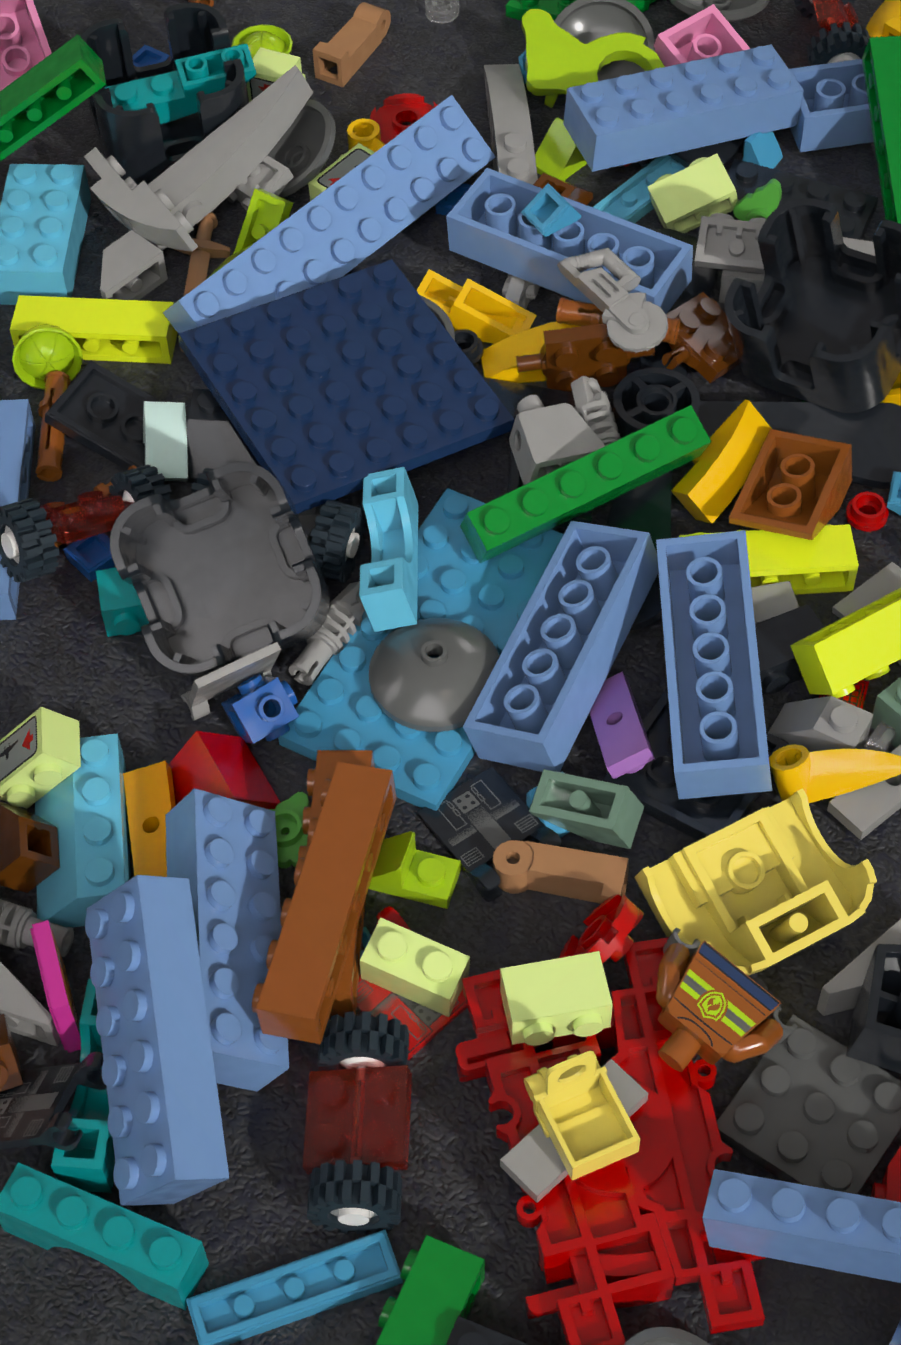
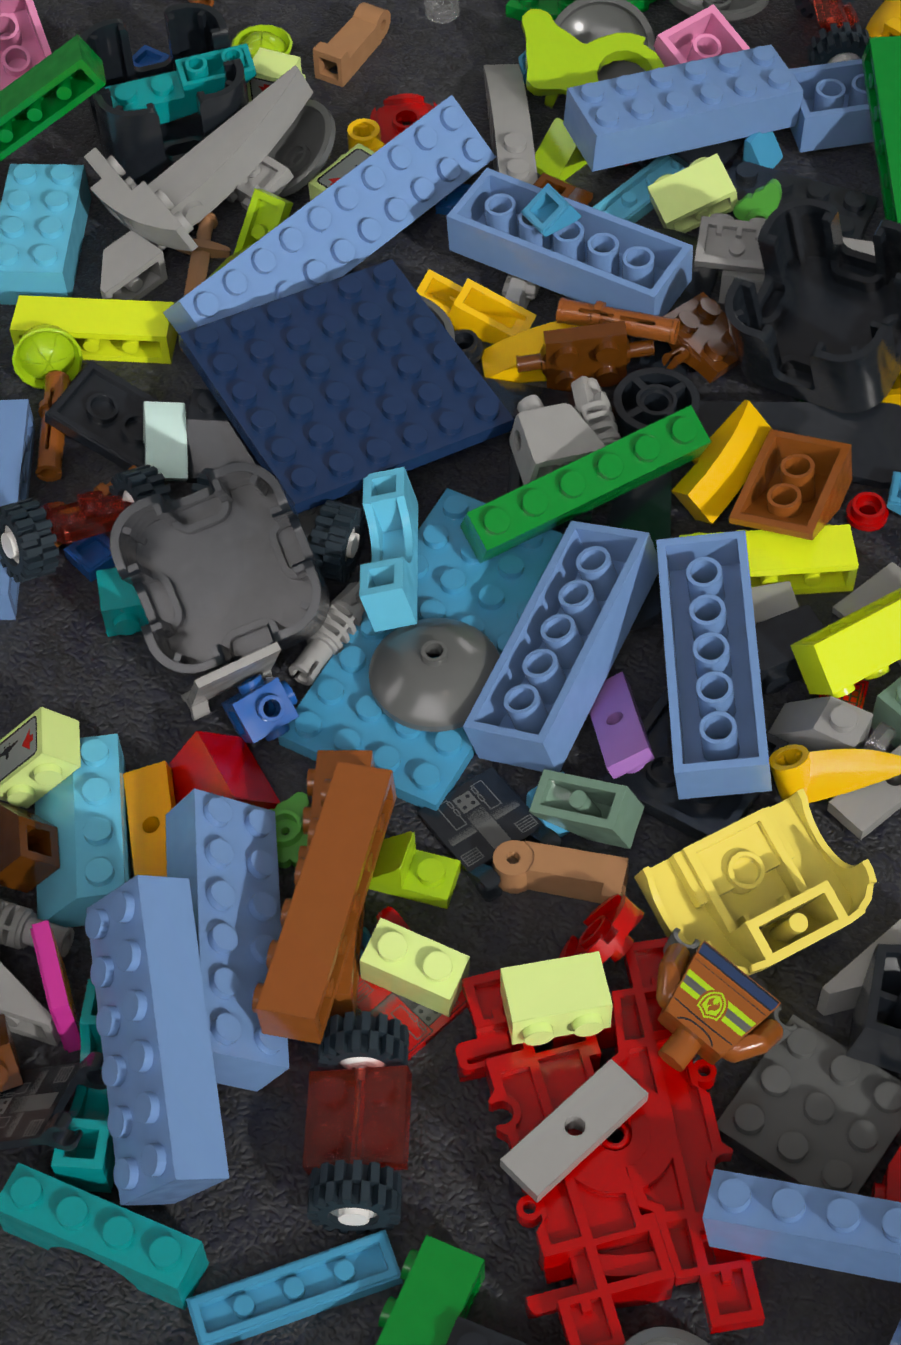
light yellow piece [524,1051,640,1181] -> none
light grey piece [557,248,668,353] -> none

